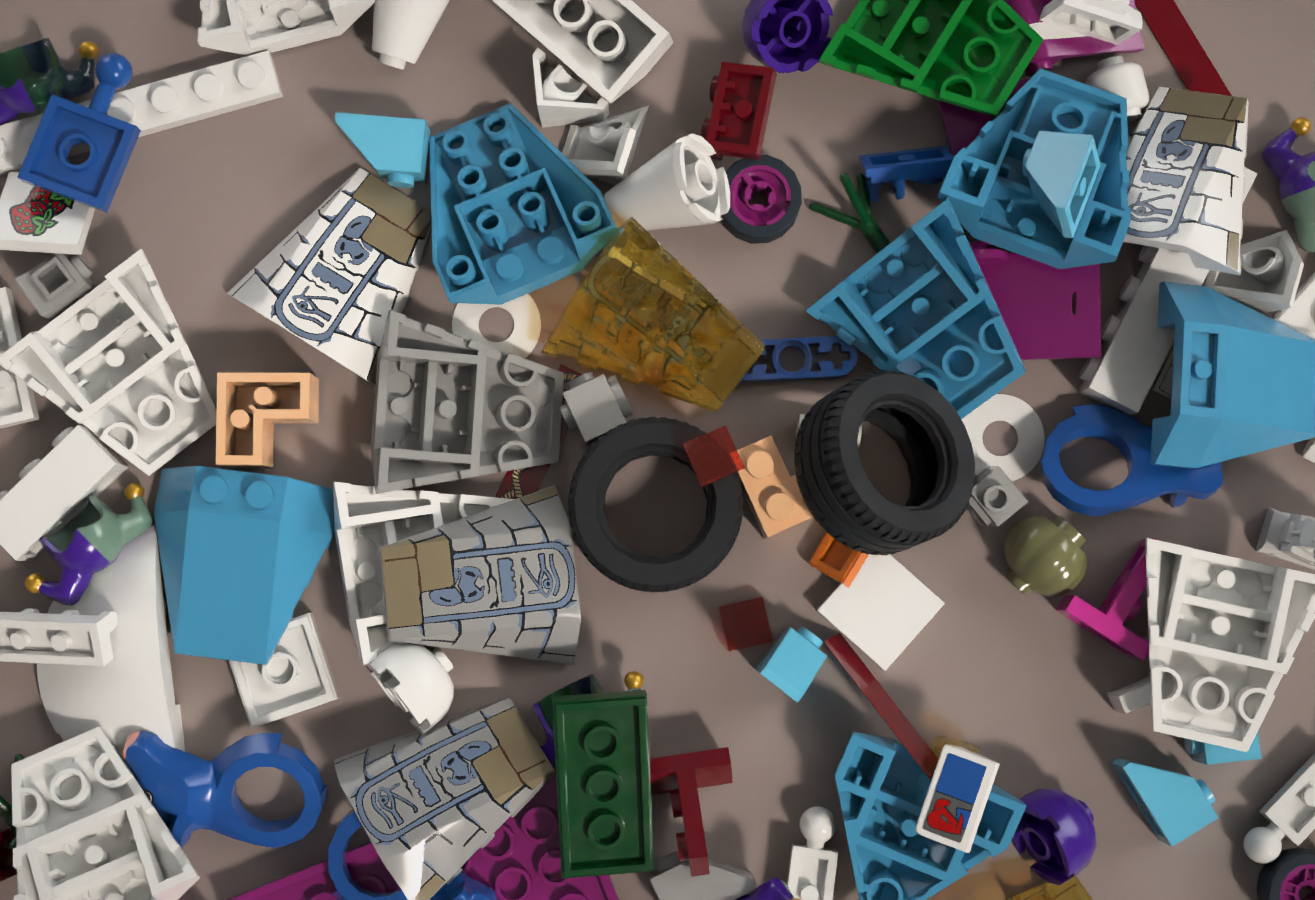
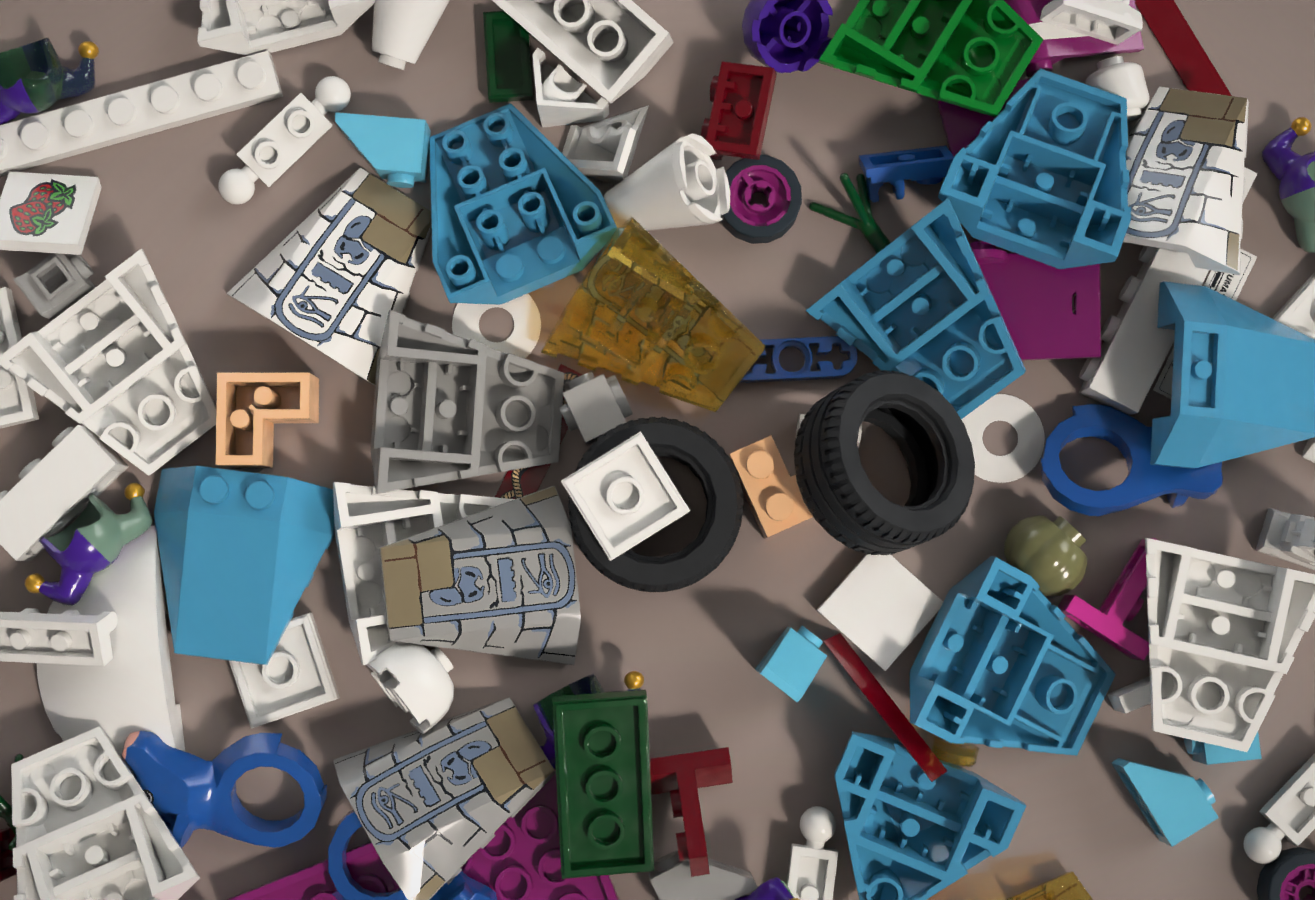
blue plate [17,53,141,213] -> none
clear red tile [683,425,745,488] -> none
clear red tile [718,597,773,651] -> none
orange tile [808,532,869,588] -> none
slope [915,744,1000,853] -> none
light grey window [966,466,1028,529] -> none
dark purple cylinder [1012,788,1096,885] -> none
medium azure slope [1022,131,1101,238] -> none
white slope [1205,229,1304,314] -> none
none -> white plate [218,76,351,205]
none -> dark green tile [483,11,533,103]
none -> white tile [561,431,690,561]
none -> dark azure wedge [910,556,1116,756]

